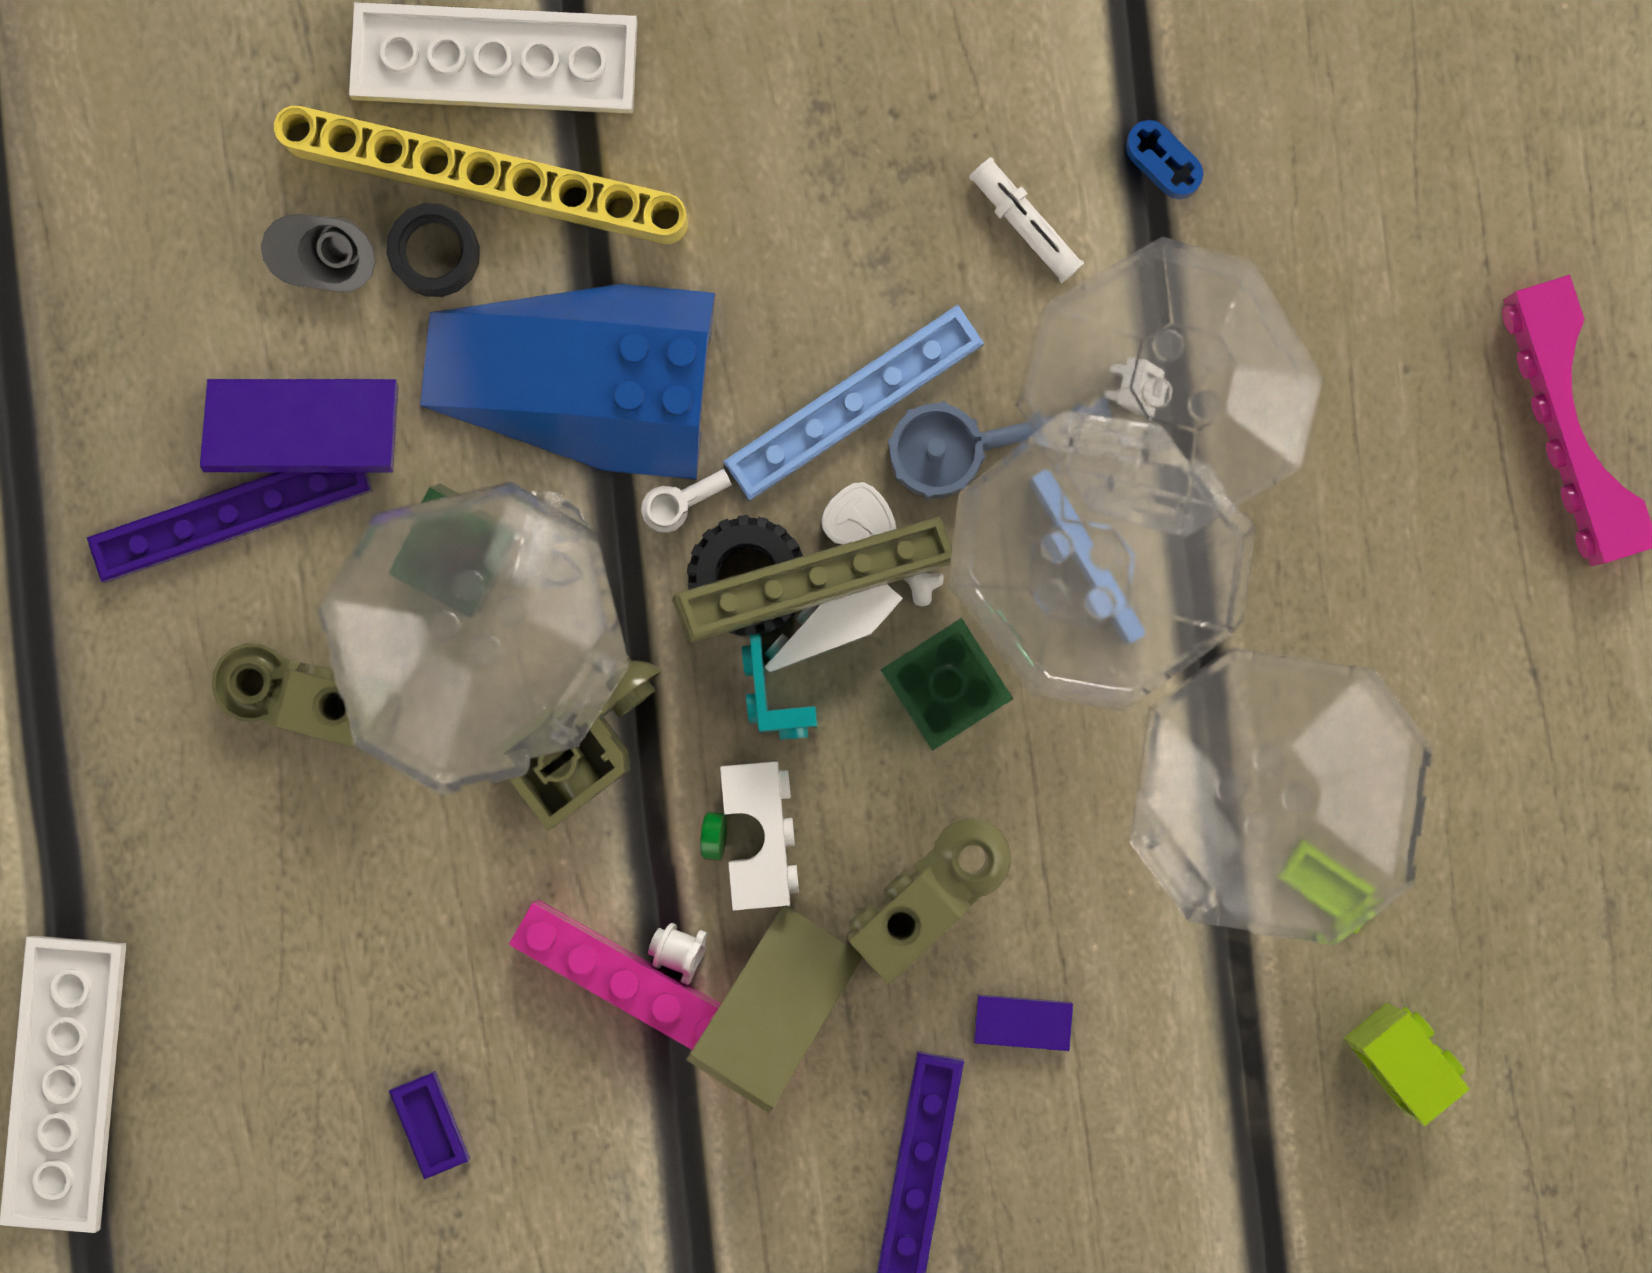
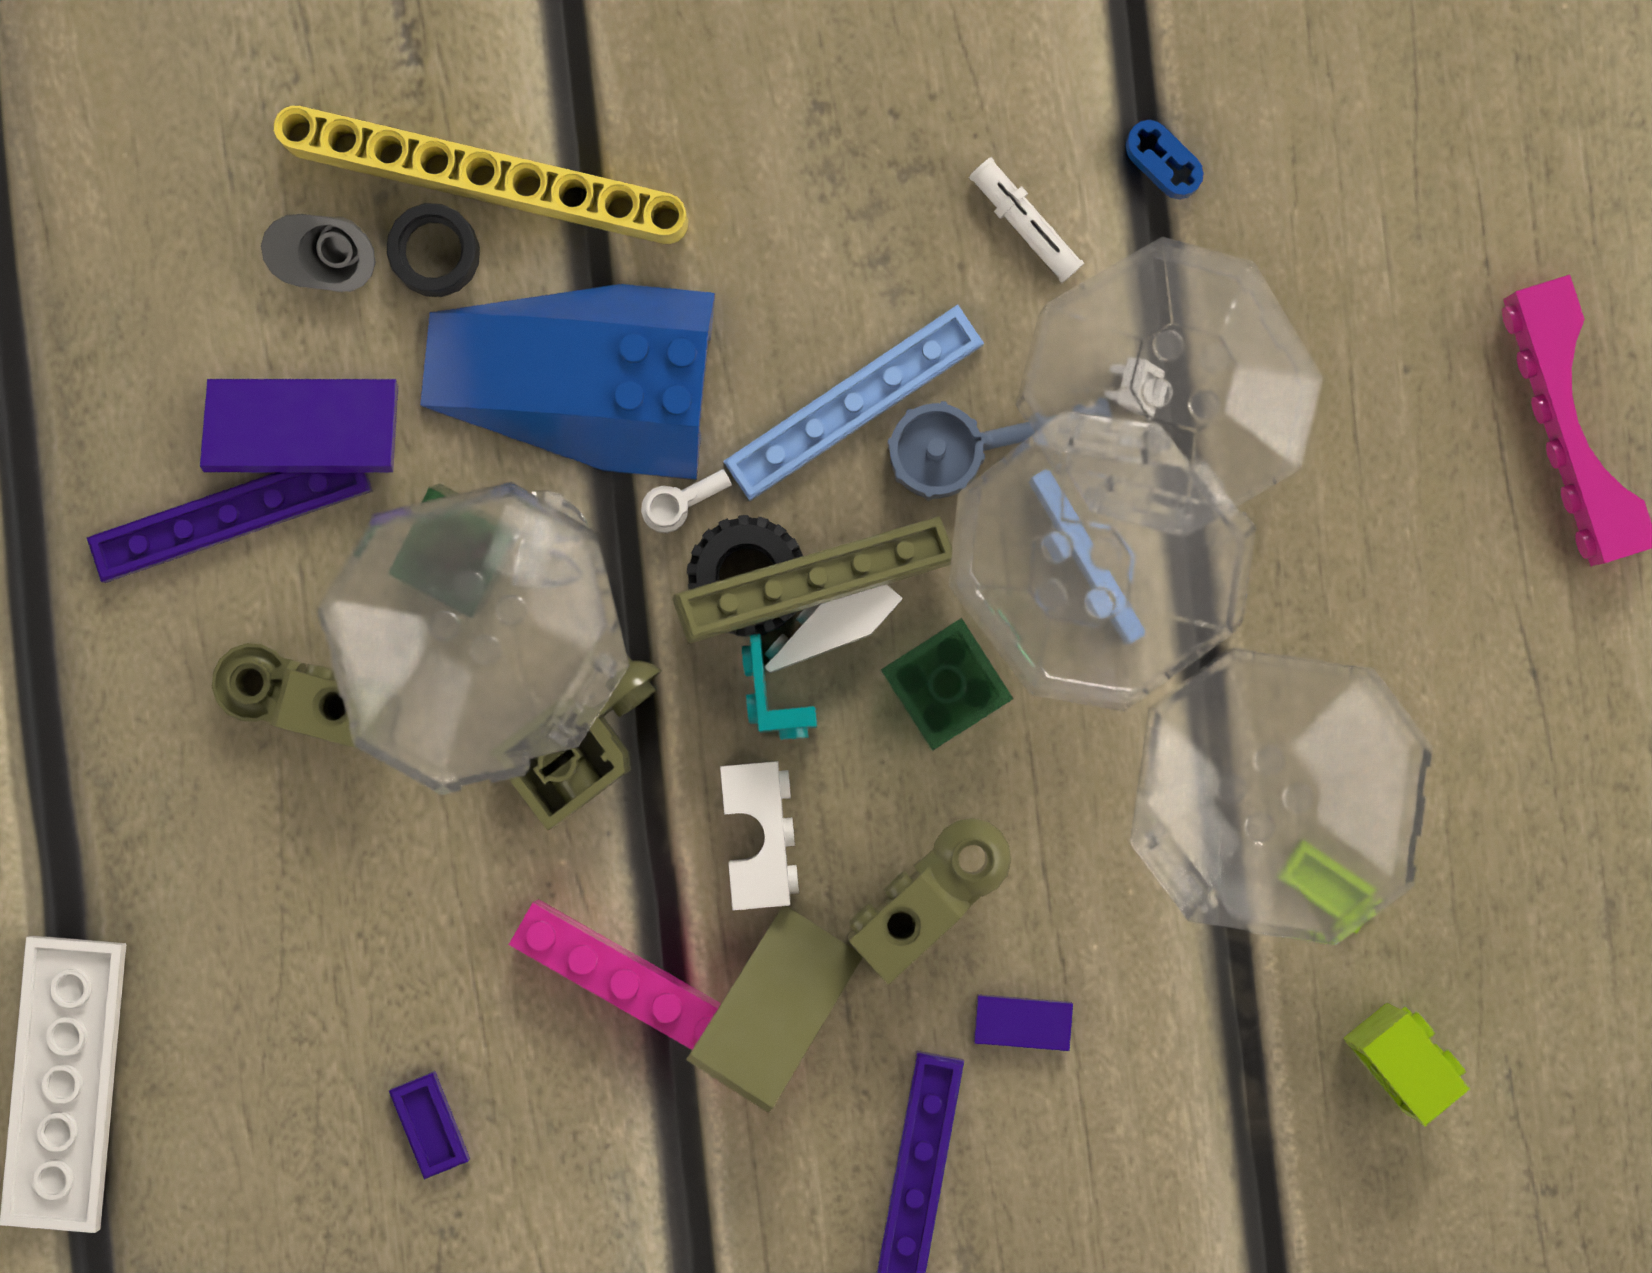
white plate [349,2,638,114] -> none
white brick [648,923,708,985] -> none
green tile [700,812,727,861] -> none
white piece [821,482,944,606] -> none

